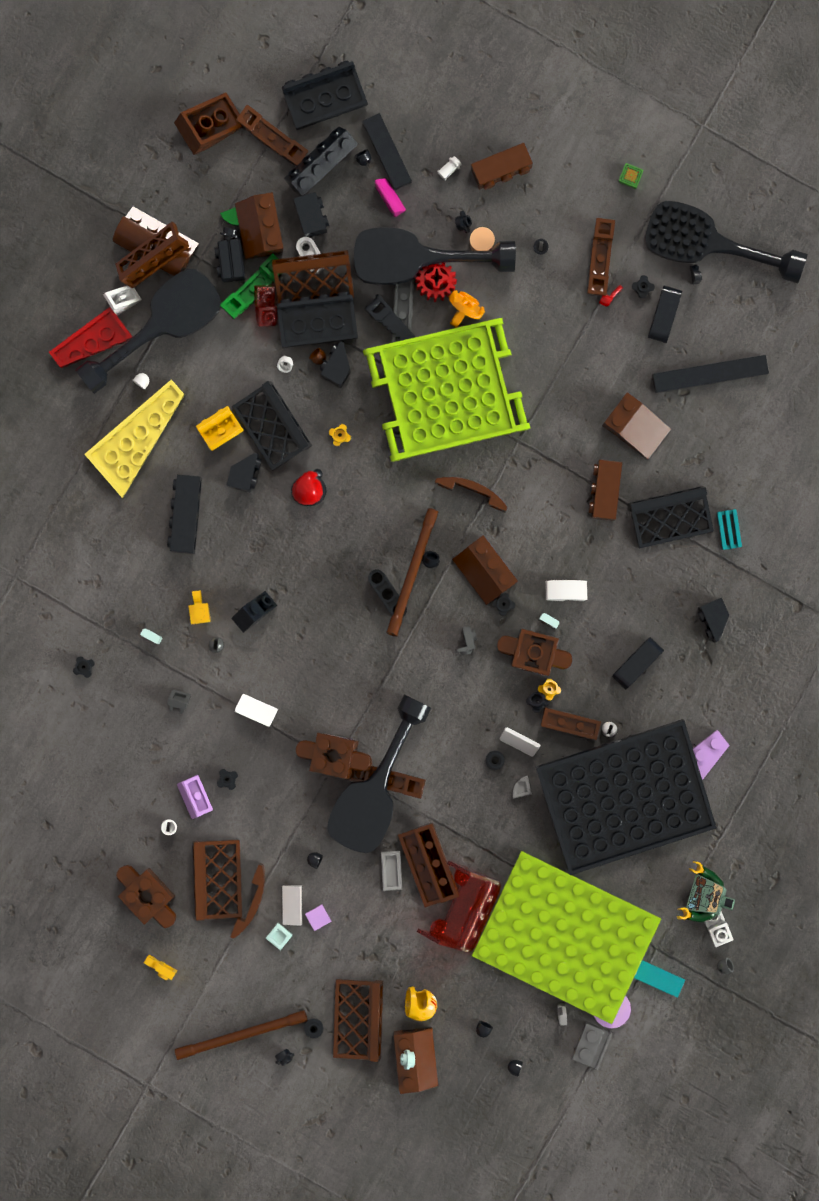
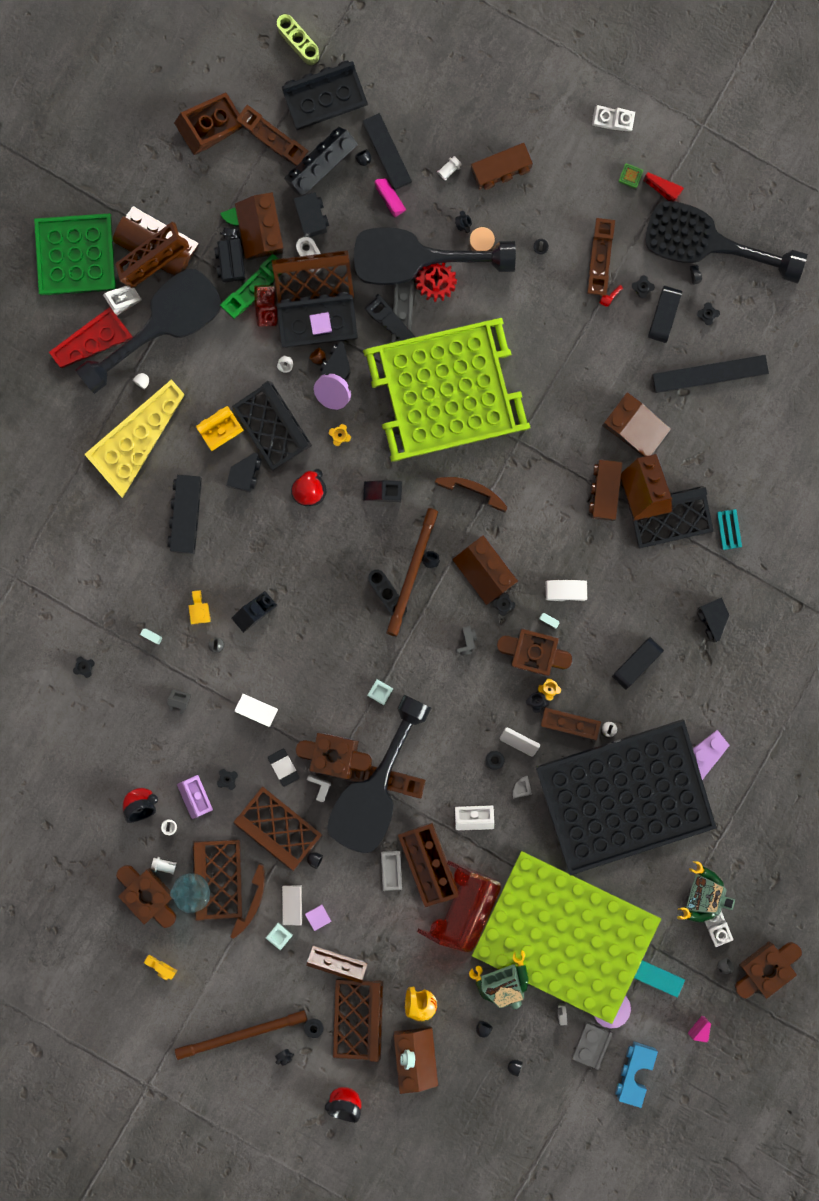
light orange tile [449,290,485,328] -> none
none -> green plate [34,213,116,296]
none -> black piece [123,788,158,823]
none -> white pin [151,857,176,875]
none -> clear light blue tile [170,873,210,913]
none -> reddish brown fence [233,787,322,872]
none -> sticker [268,748,300,787]
none -> yellowish green beam [277,14,320,65]
none -> plate [306,946,368,983]
none -> light grey panel [307,775,331,802]
none -> lavender tile [310,312,332,335]
none -> lavender tile [314,374,351,410]
none -> black piece [324,1087,361,1123]
none -> black slope [363,480,402,503]
none -> light aqua tile [367,679,393,705]
none -> white slope [455,806,494,830]
none -> torso [469,950,529,1009]
none -> white slope [592,105,635,131]
none -> dark azure arch [615,1041,658,1108]
none -> reddish brown slope [621,454,672,521]
none -> red slope [643,172,684,202]
none -> dark pink slope [688,1016,711,1042]
none -> black plate [697,302,720,325]
none -> reddish brown brick [735,941,802,999]

